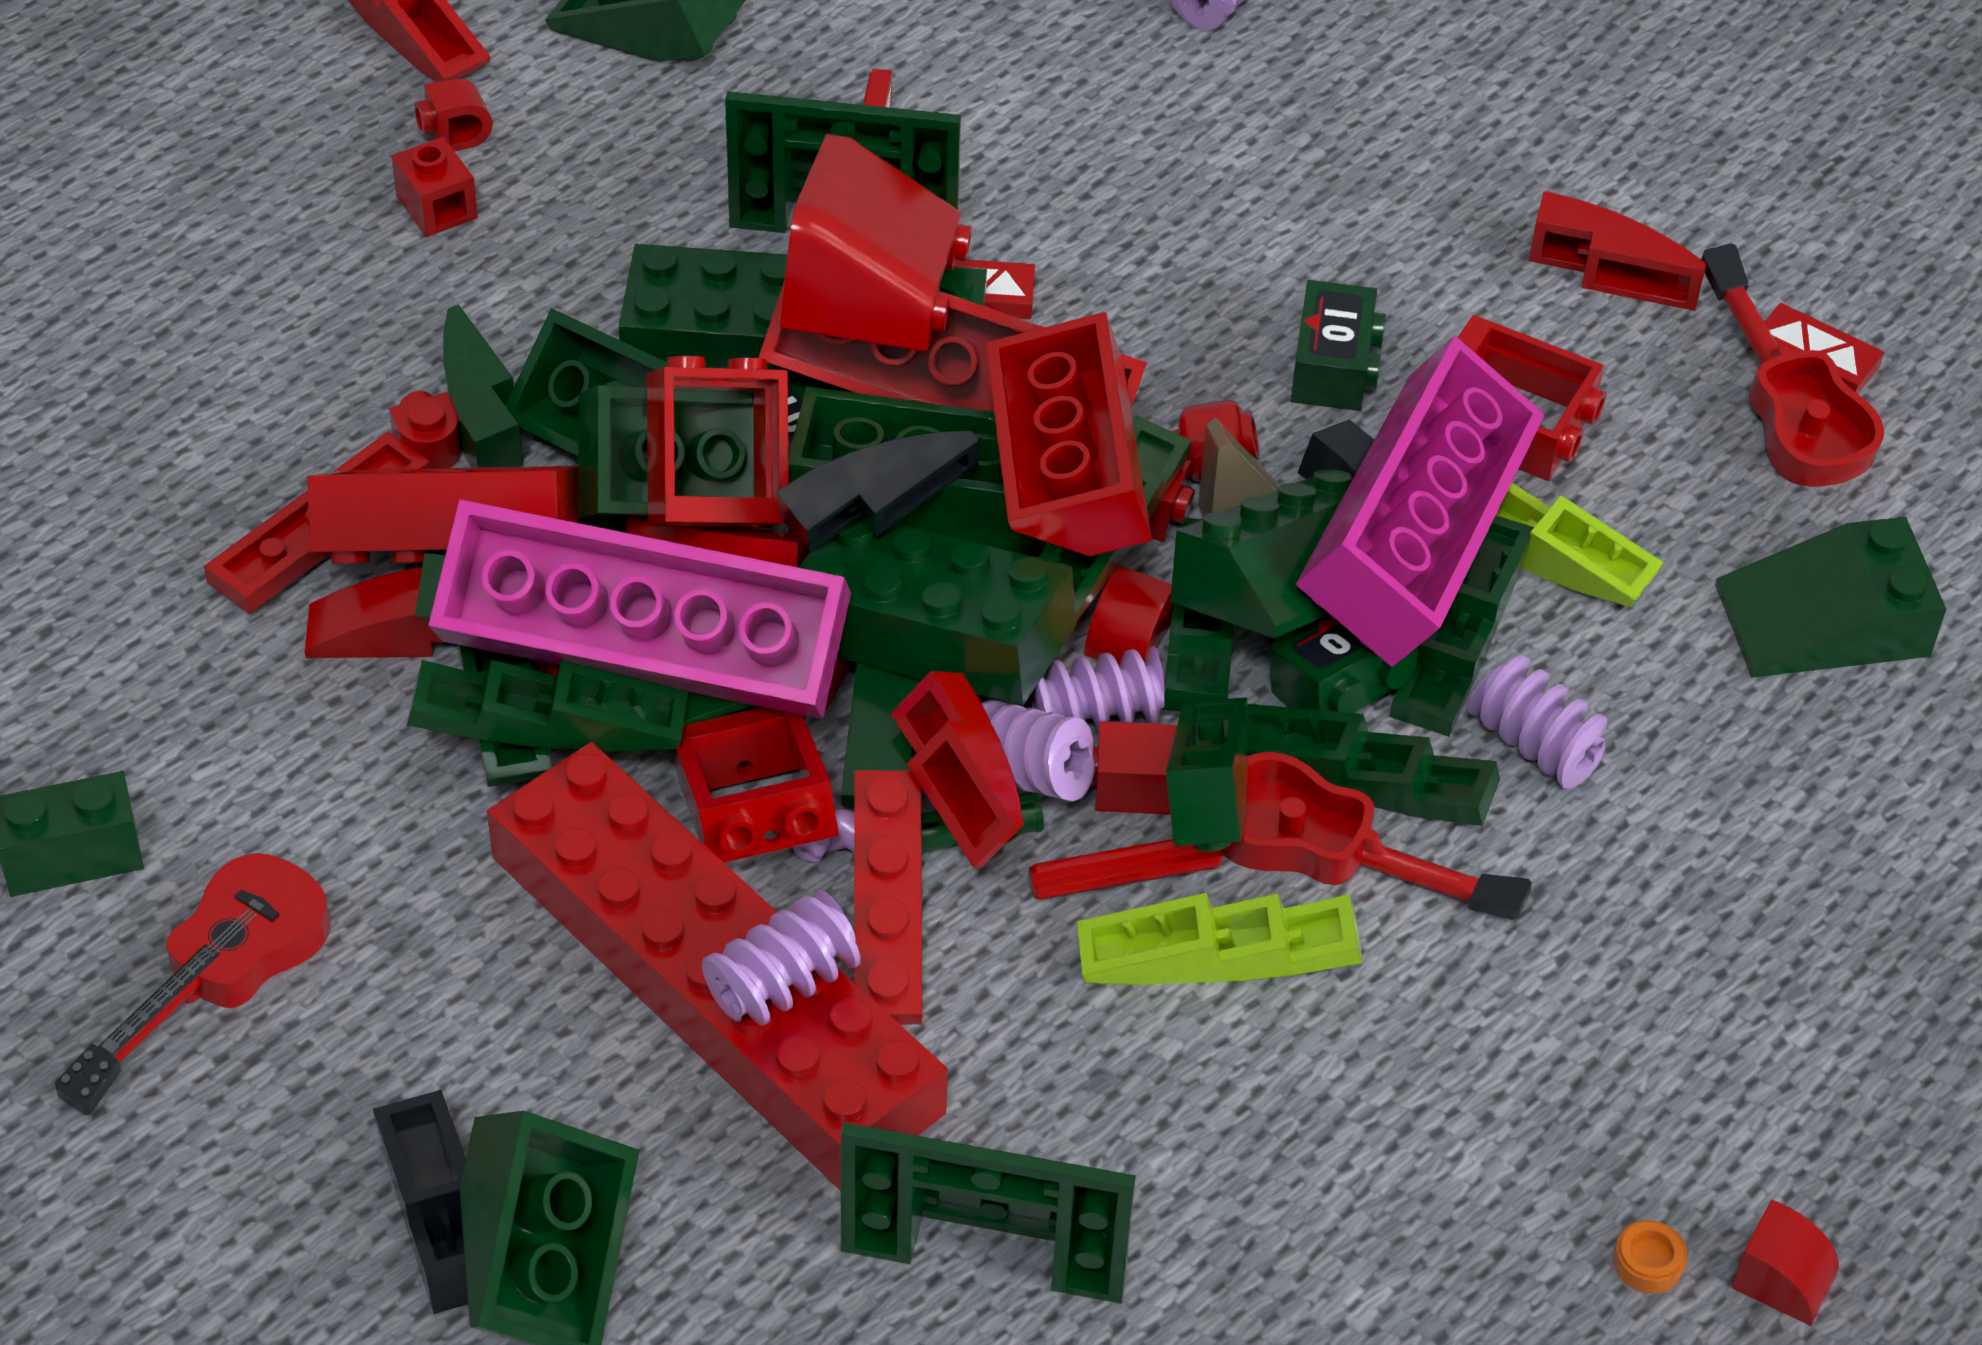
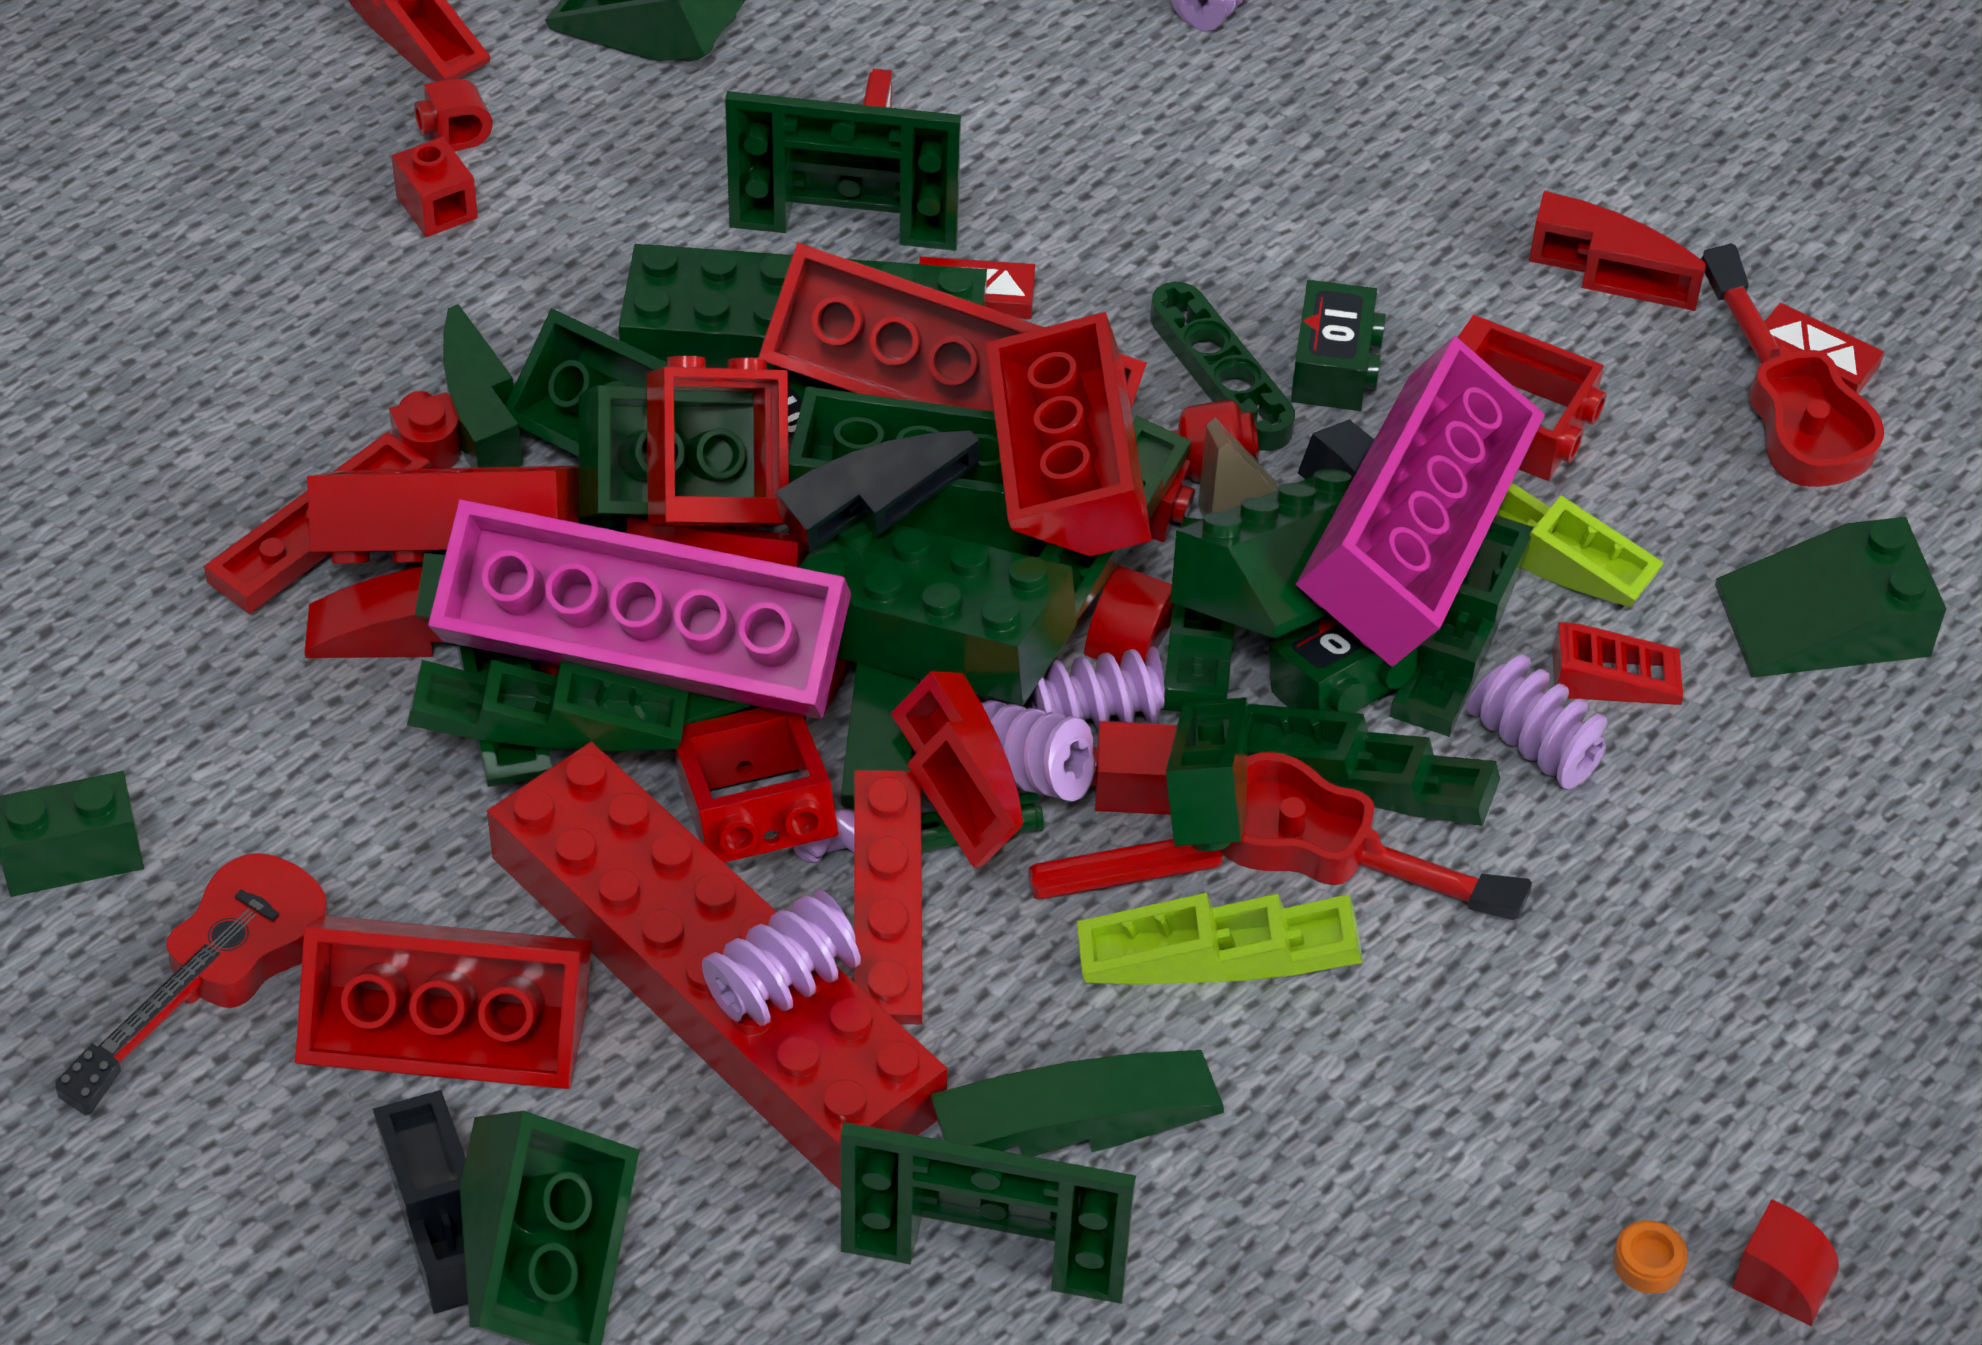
red windscreen [780,134,972,351] -> none
none -> red slope [295,915,592,1089]
none -> dark green slope [930,1050,1224,1157]
none -> dark green beam [1150,281,1295,451]
none -> red slope [1552,622,1683,705]

